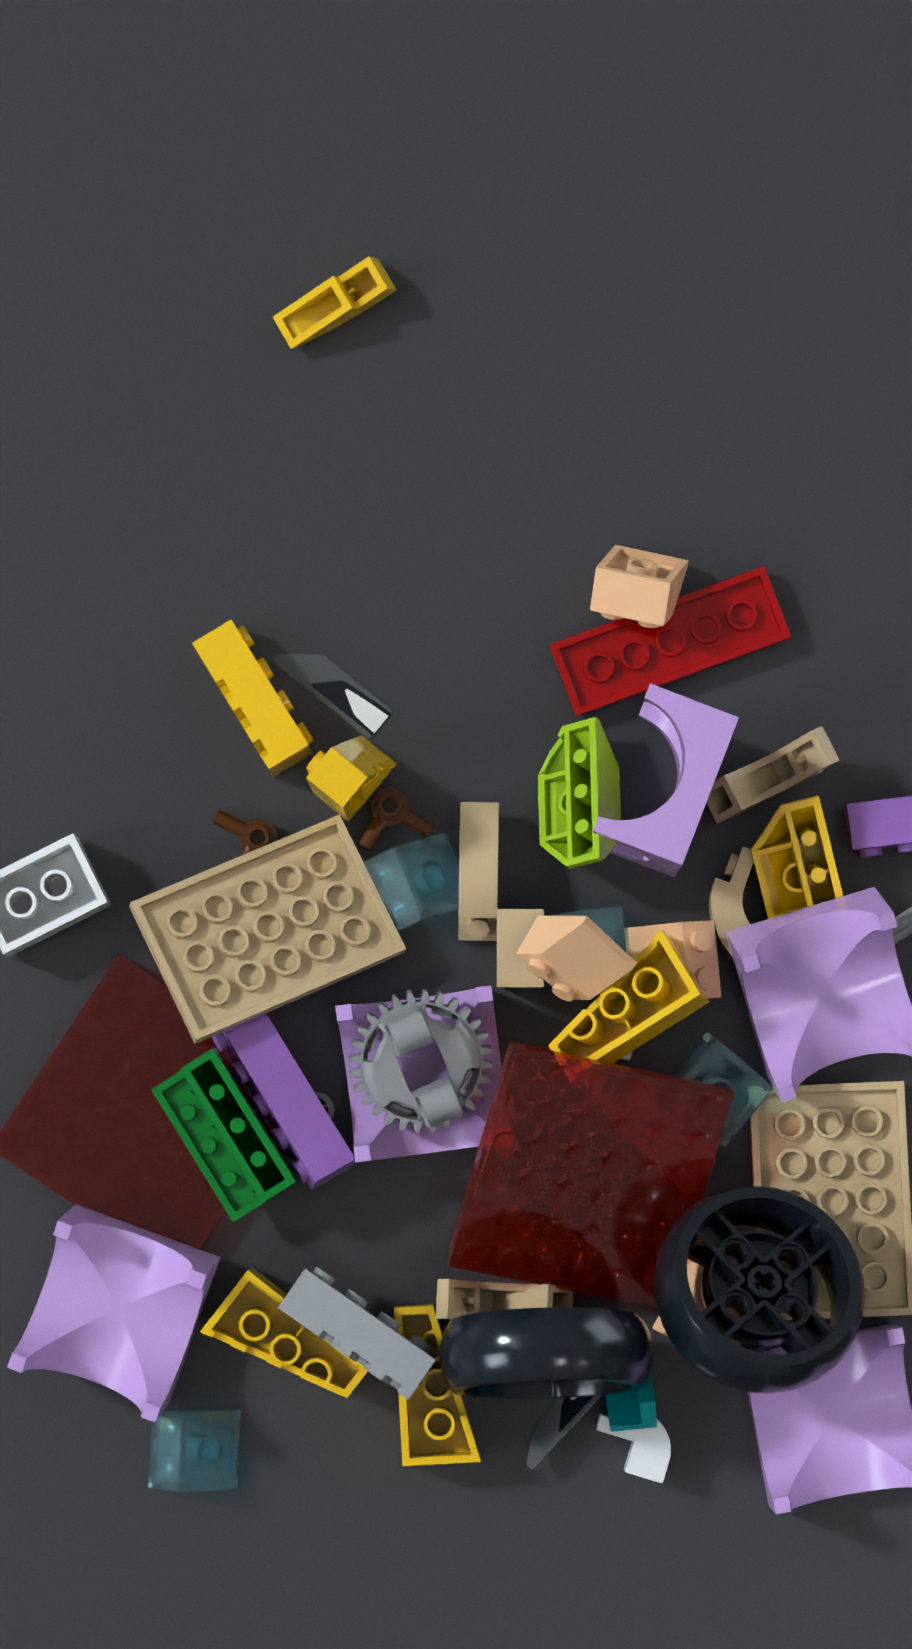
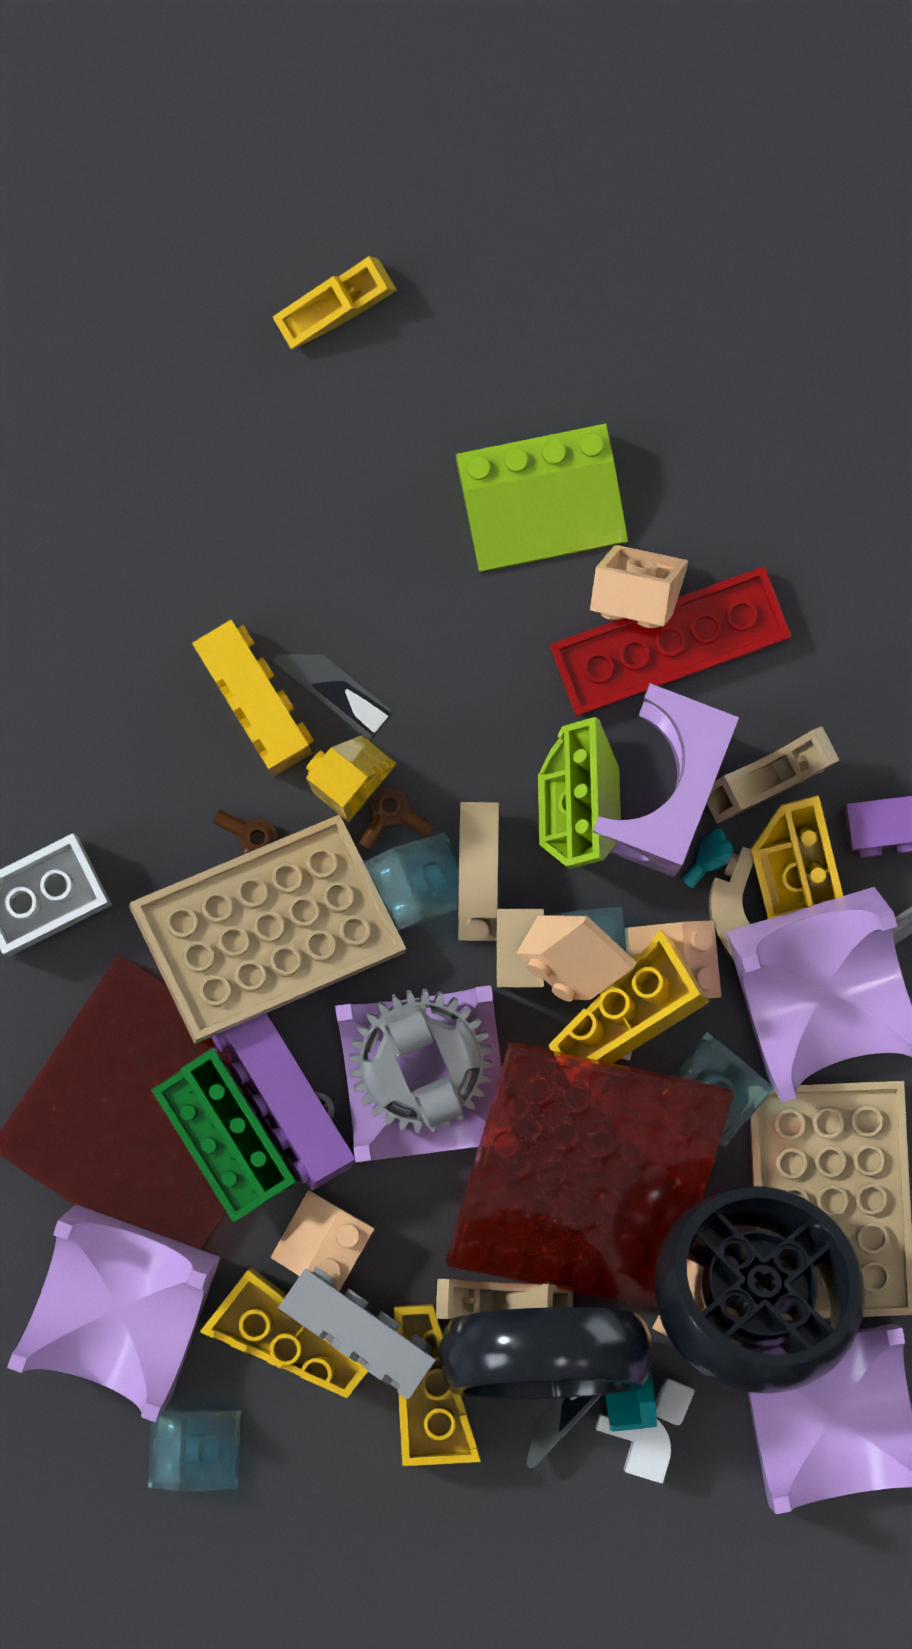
none -> light nougat slope [270,1190,376,1291]
none -> lime slope [456,424,628,573]
none -> white slope [655,1377,695,1425]
none -> teal rock [682,828,734,888]

